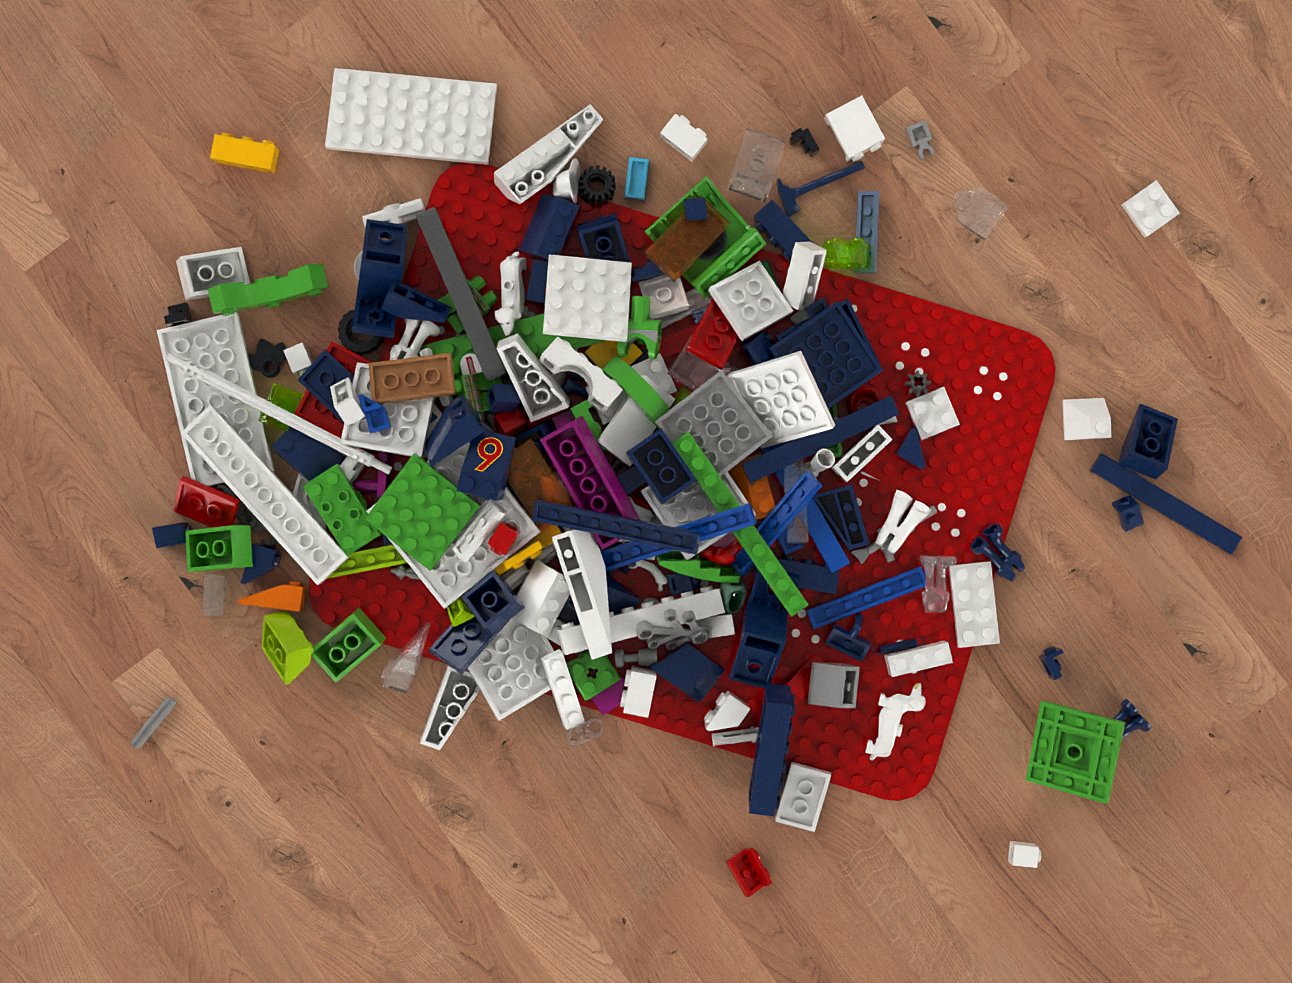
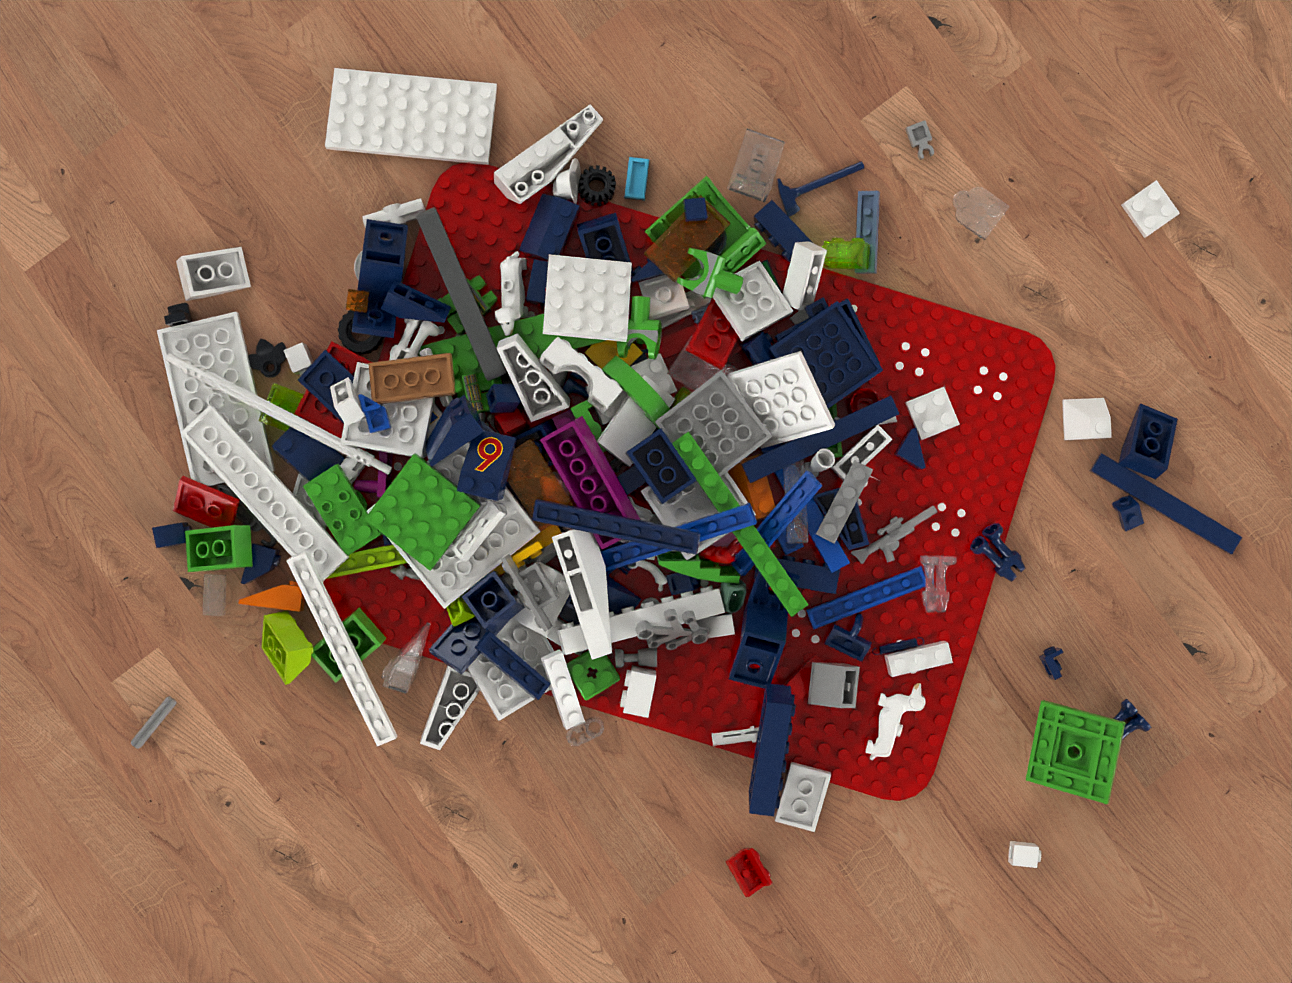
bright green brick [208,264,329,316] -> none
yellow brick [210,132,280,174] -> none
white tile [460,354,483,375] -> none
red brick [487,521,521,555] -> none
magenta tile [592,677,625,715] -> none
dark blue slope [649,642,725,702] -> none
white brick [660,114,707,162] -> none
white slope [704,691,750,731] -> none
black bracket [789,128,819,157] -> none
white panel [824,96,885,162] -> none
white piece [875,490,931,554] -> none
dark grey gear [904,370,931,397] -> none
white plate [948,561,1000,648] -> none
none -> white plate [287,551,397,746]
none -> clear orange plate [346,289,369,313]
none -> dark blue plate [475,631,551,700]
none -> light grey bracket [501,554,559,632]
none -> bright green connector [677,248,743,298]
none -> light grey plate [816,460,873,544]

